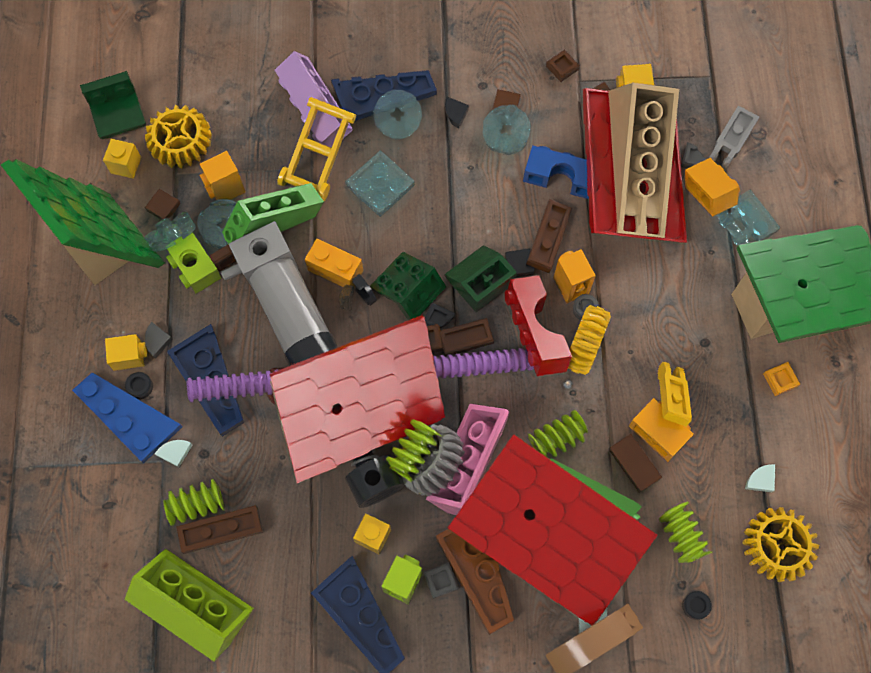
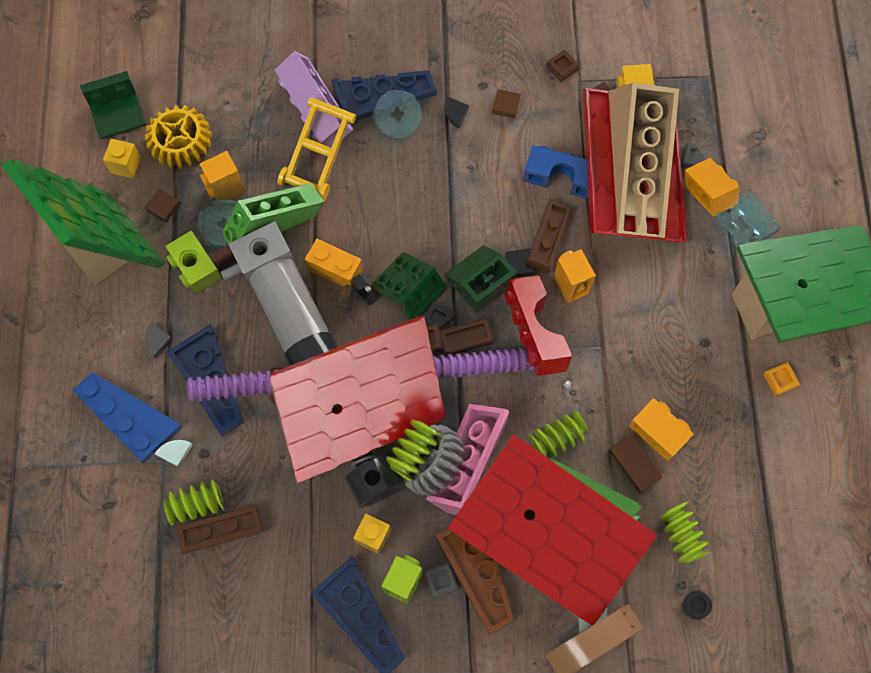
yellow brick [105,334,147,371] -> none
lime slope [124,549,254,661] -> none
black tile [125,372,153,399] -> none
clear light blue plate [144,212,196,252] -> none
clear light blue plate [345,150,415,217] -> none
clear light blue plate [483,105,531,155] -> none
yellow gear [568,305,611,375] -> none
dark grey tile [573,294,599,320] -> none
yellow hinge [657,362,692,426] -> none
light grey hinge [709,106,759,171] -> none
yellow gear [743,507,819,582] -> none
light aqua tile [745,464,775,492] -> none

